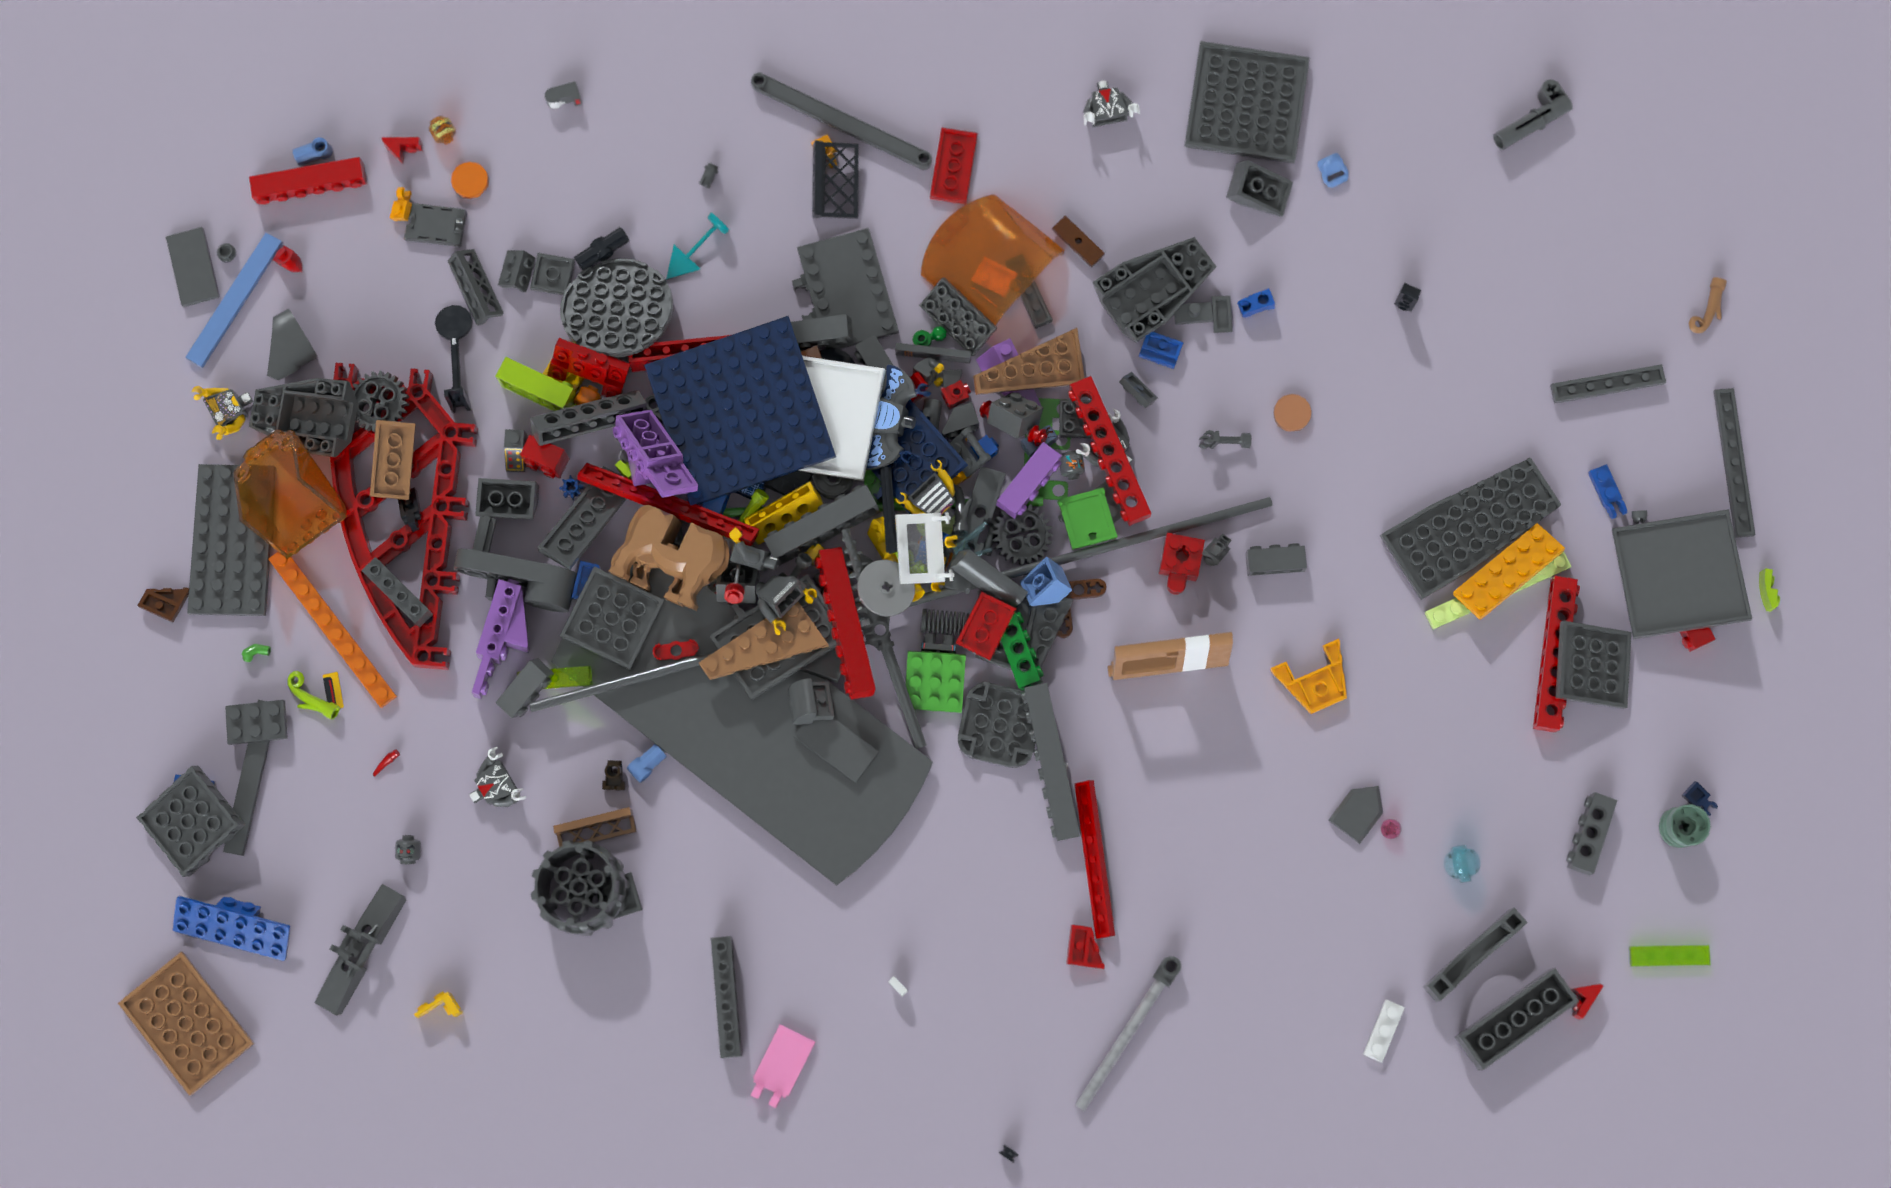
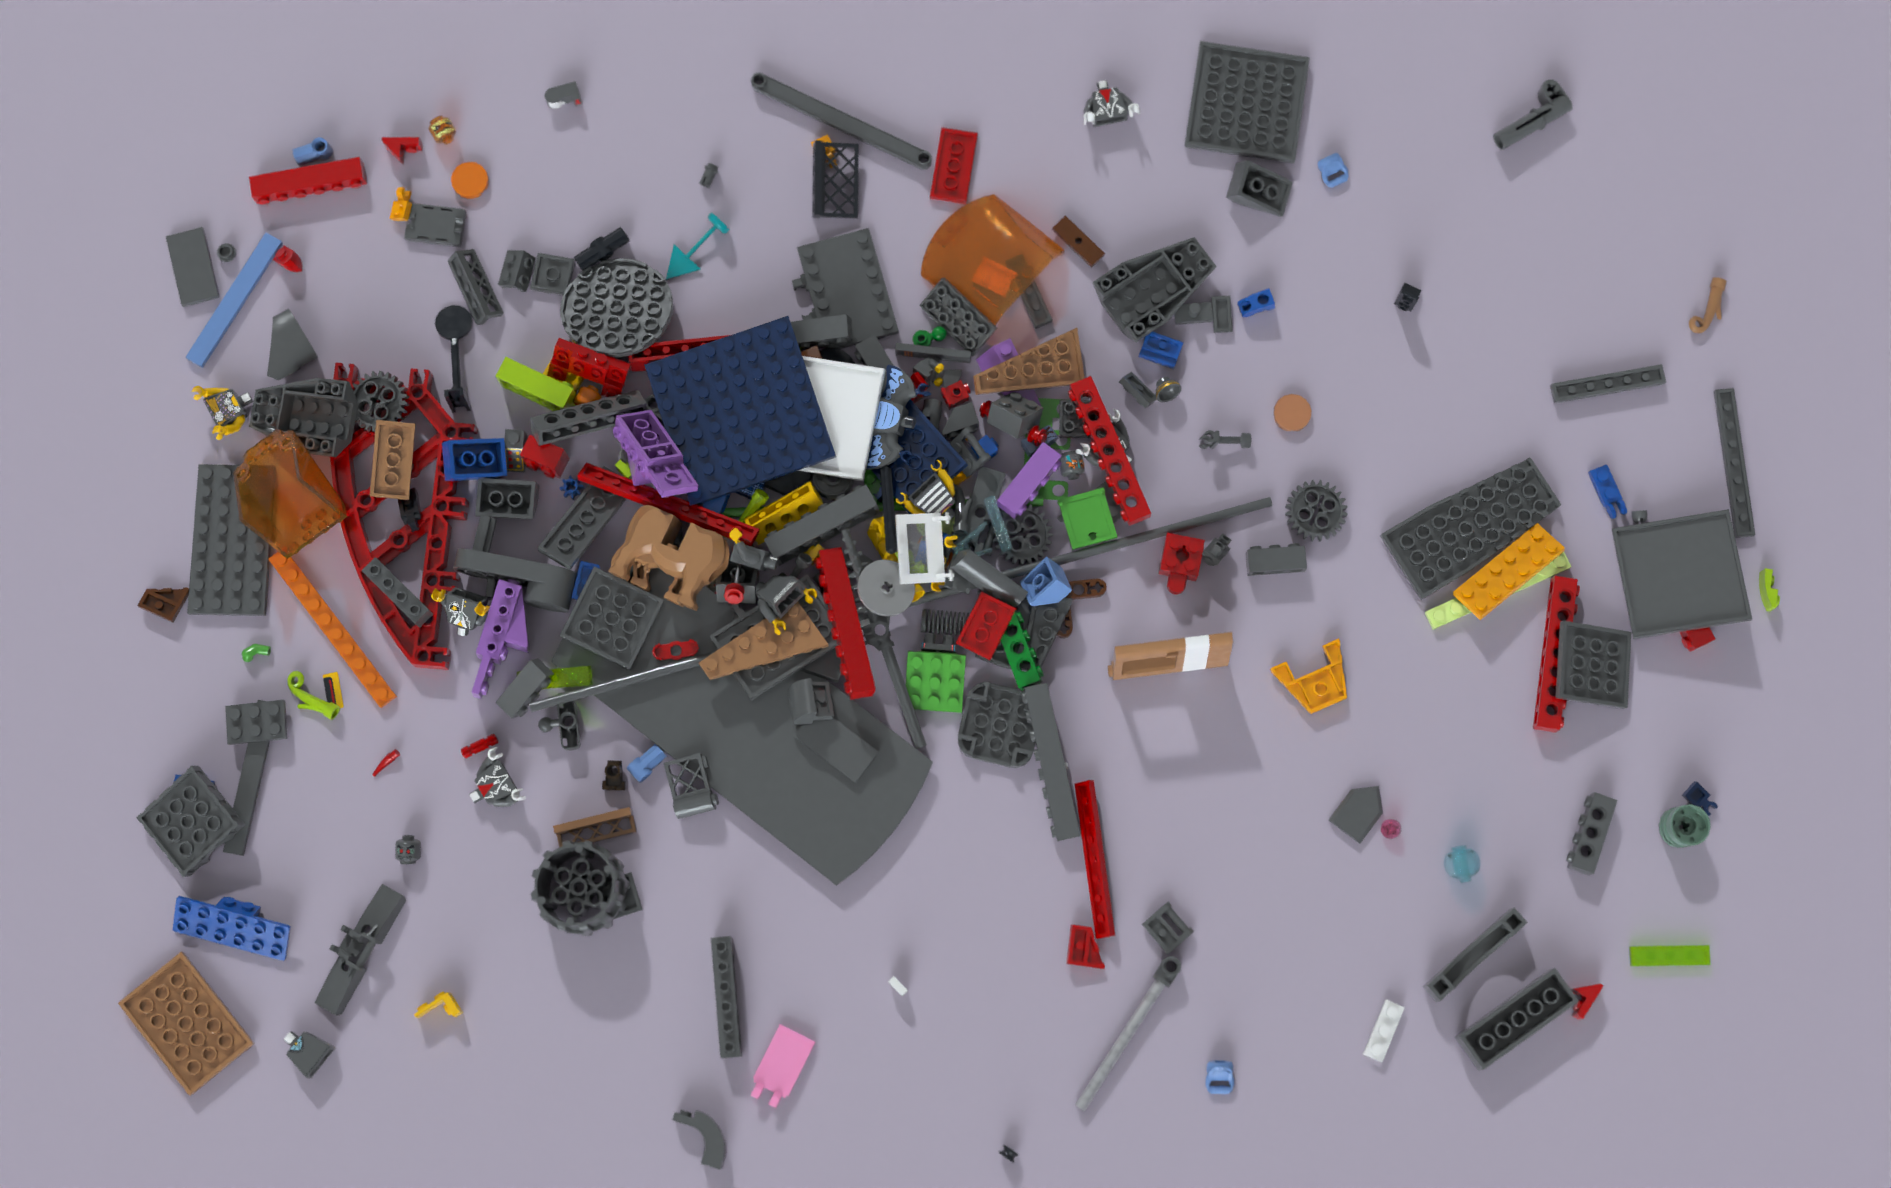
none -> dark grey torso [284,1031,336,1078]
none -> dark grey torso [431,587,490,636]
none -> blue brick [442,438,507,481]
none -> red axle [461,734,498,758]
none -> dark grey piece [538,692,581,751]
none -> dark grey piece [664,753,719,819]
none -> dark grey arch [672,1110,726,1169]
none -> clear light blue axle [984,496,1012,551]
none -> dark grey plate [1142,902,1194,955]
none -> dark grey piece [1156,377,1181,402]
none -> medium blue piece [1205,1060,1235,1094]
none -> dark grey gear [1285,480,1348,542]

